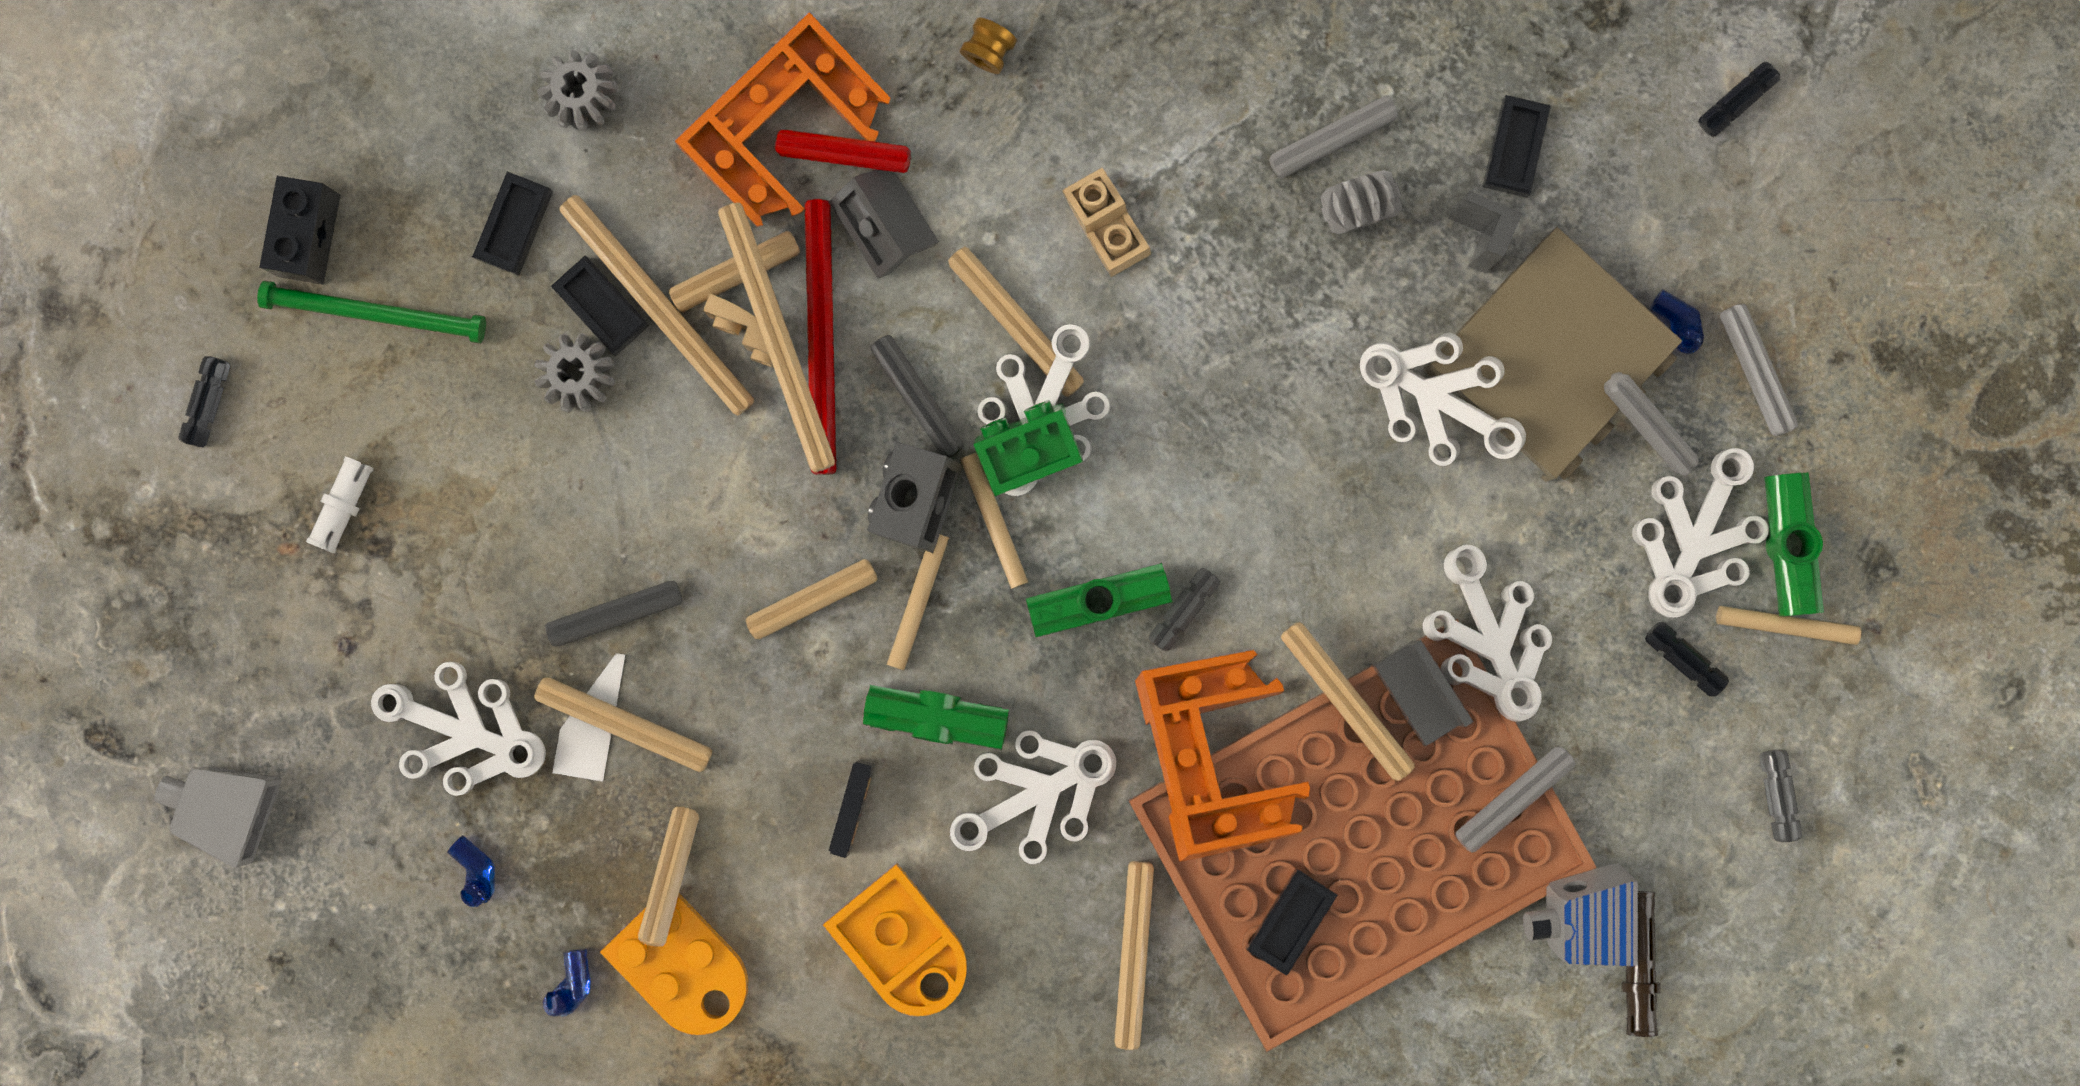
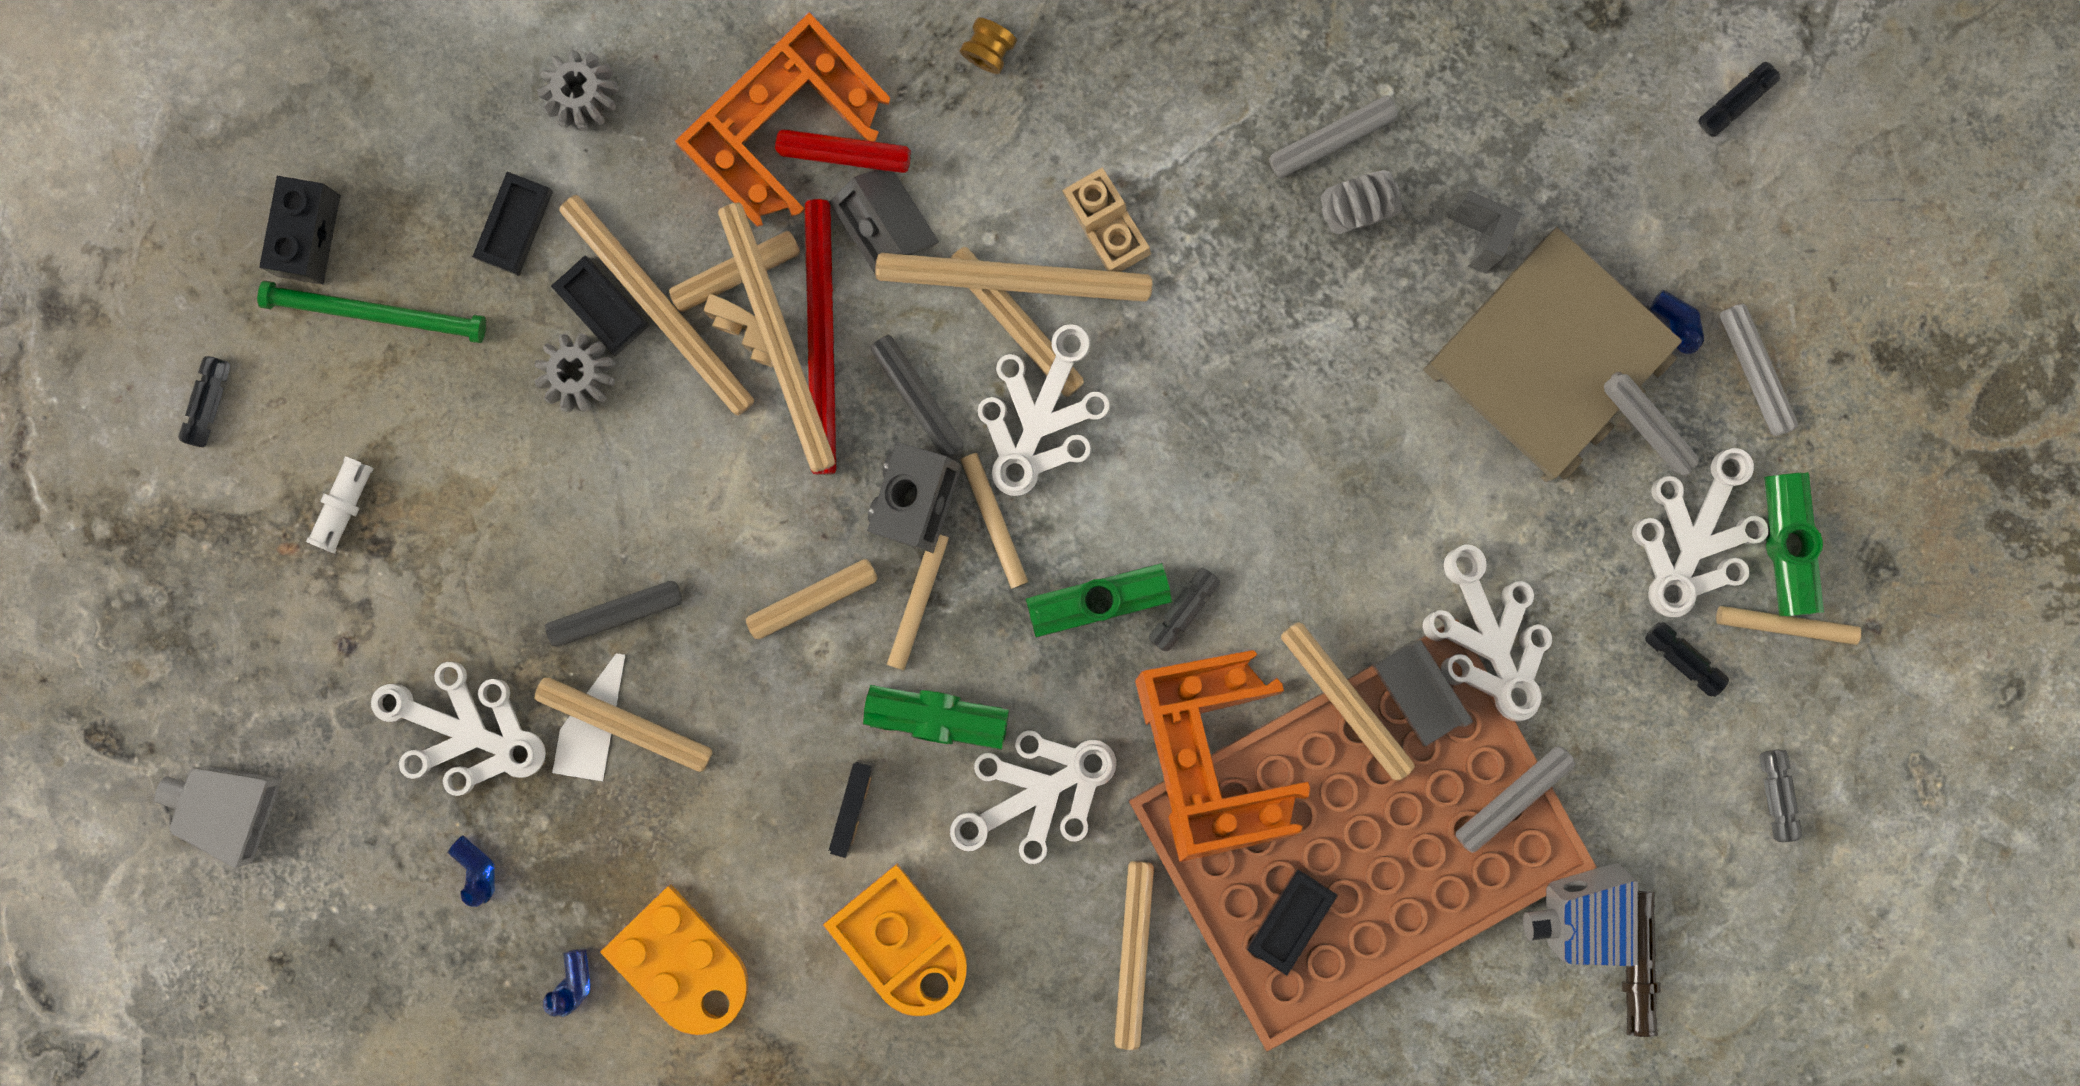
tan axle [638,807,699,947] -> none
green bracket [973,400,1083,496] -> none
white plant [1360,333,1526,466] -> none
black tile [1482,95,1551,198] -> none
none -> tan axle [875,253,1152,302]

